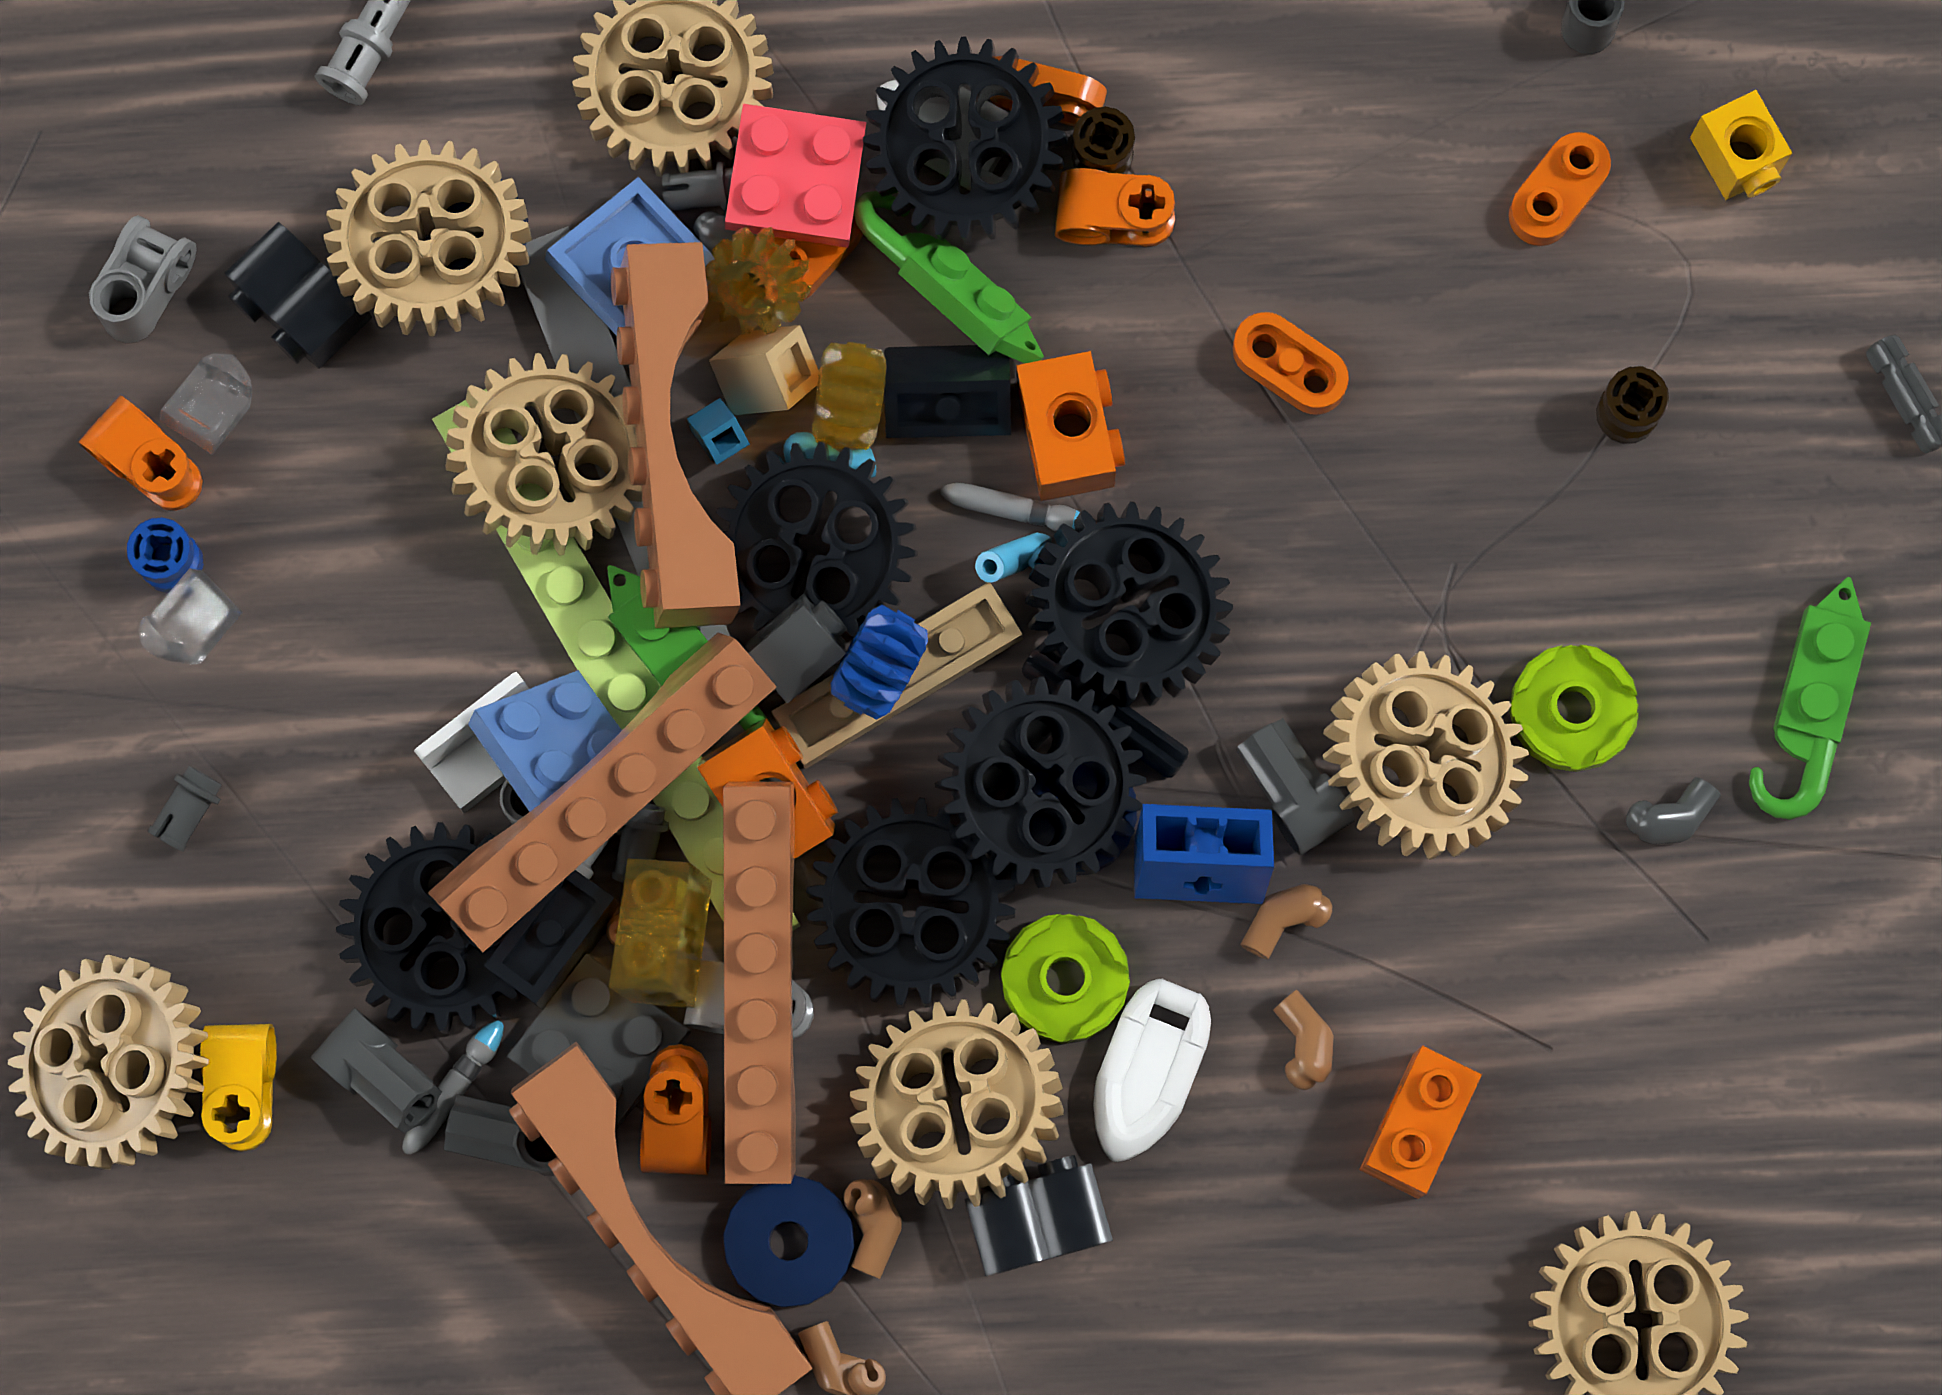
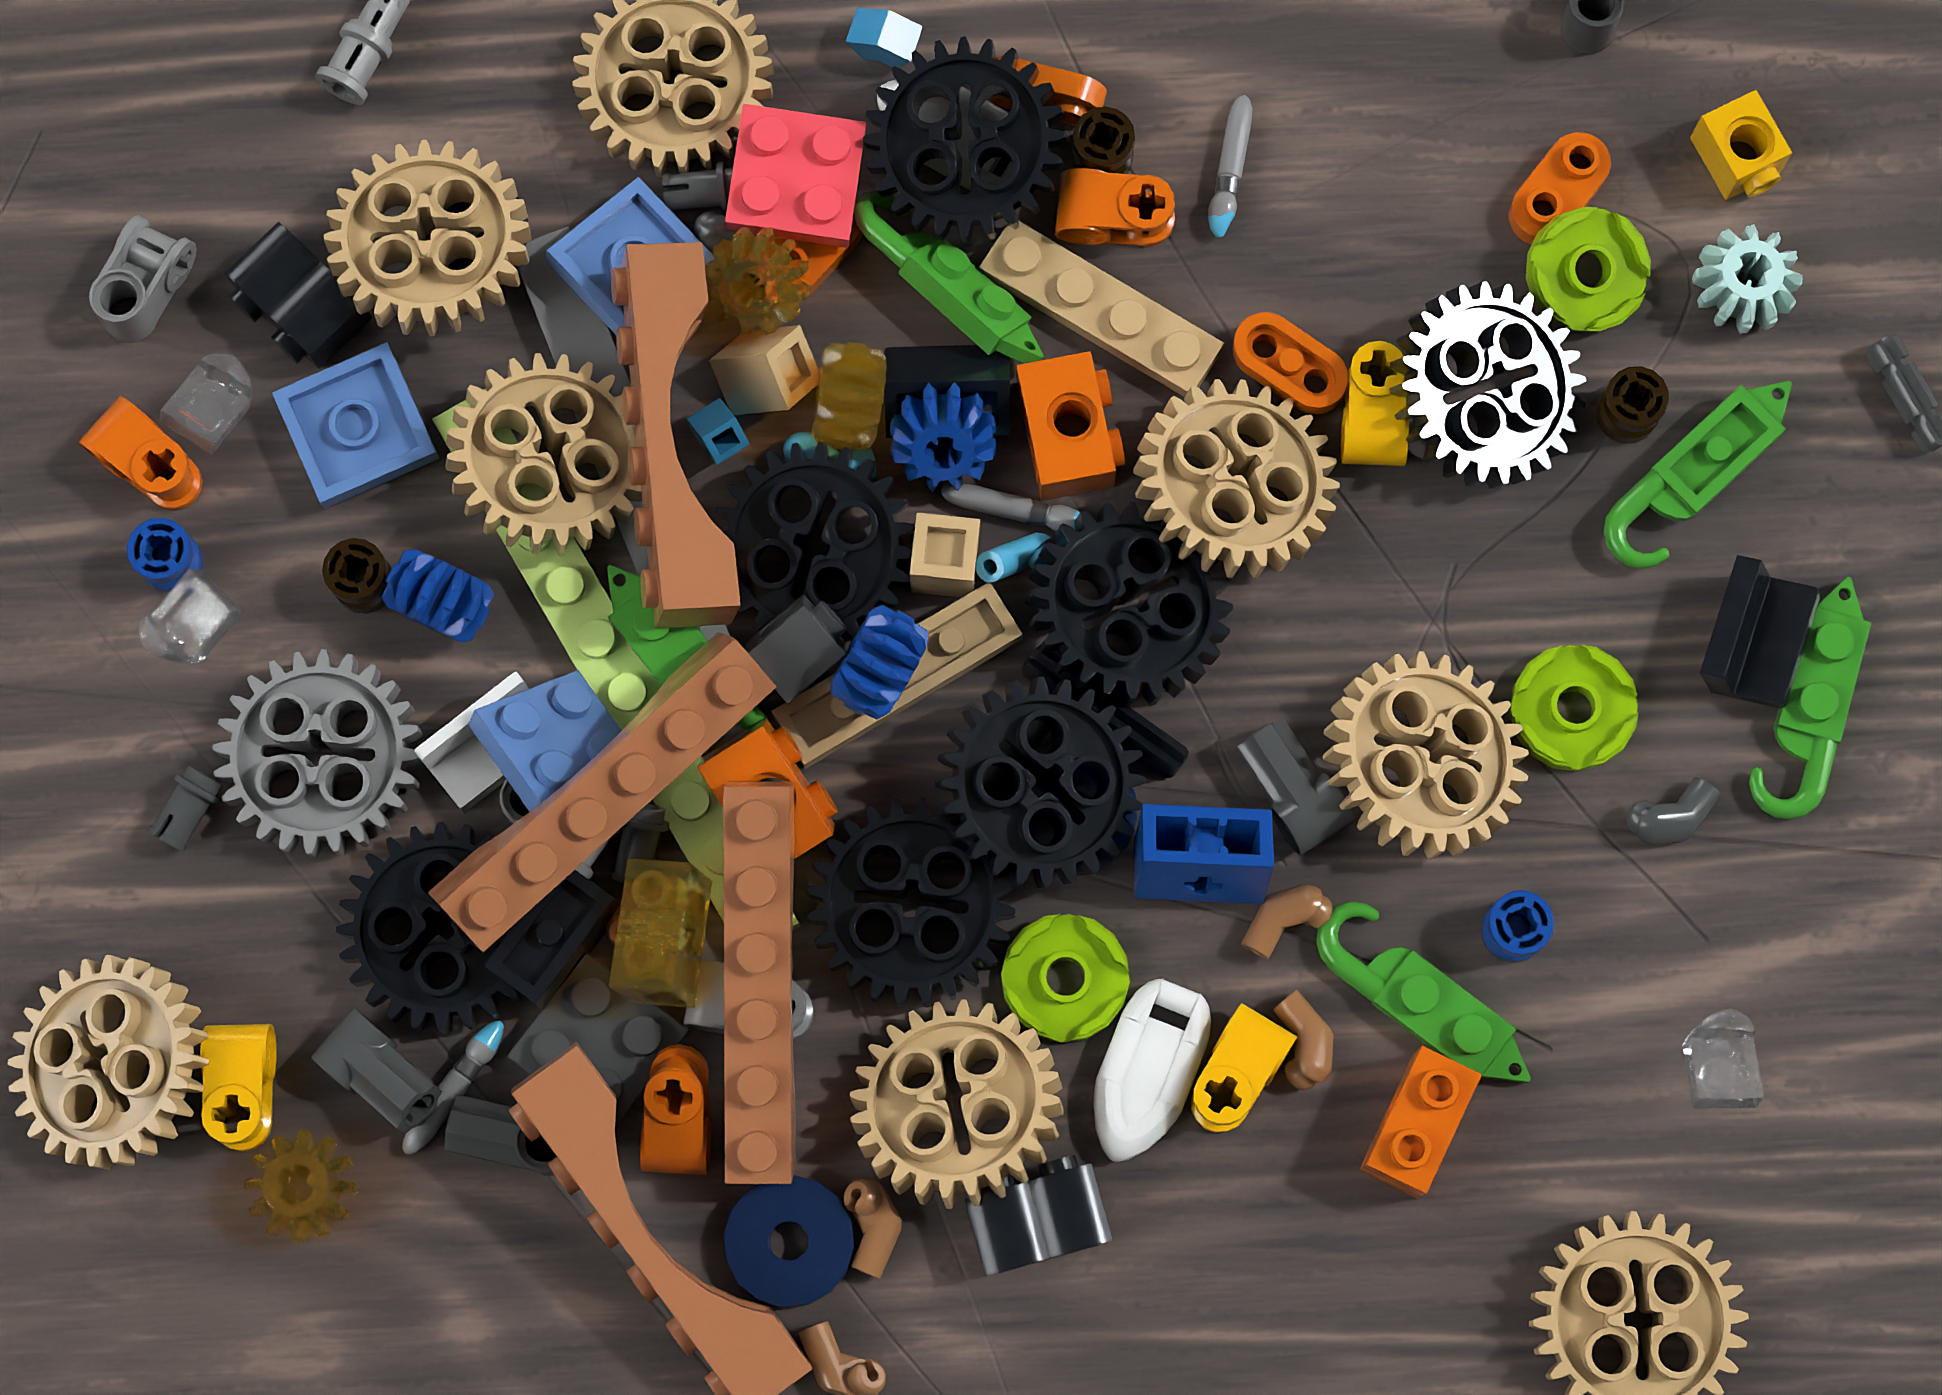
none -> light grey gear [213,649,423,859]
none -> clear yellow gear [244,1130,359,1243]
none -> medium blue plate [272,342,440,509]
none -> dark brown wheel [322,538,392,614]
none -> blue gear [382,549,494,642]
none -> dark azure piece [846,7,923,68]
none -> blue gear [890,382,996,492]
none -> tan panel [910,513,980,598]
none -> tan plate [979,221,1224,397]
none -> tan gear [1133,379,1340,578]
none -> yellow piece [1191,1003,1297,1133]
none -> light grey piece [1208,95,1253,238]
none -> bright green plate [1316,901,1531,1083]
none -> yellow piece [1341,341,1409,466]
none -> gear [1389,281,1586,489]
none -> blue wheel [1481,890,1554,963]
none -> lime tile [1526,207,1651,332]
none -> bright green plate [1603,381,1792,569]
none -> clear plate [1683,1008,1764,1109]
none -> light aqua gear [1692,224,1803,335]
none -> black panel [1700,555,1820,709]

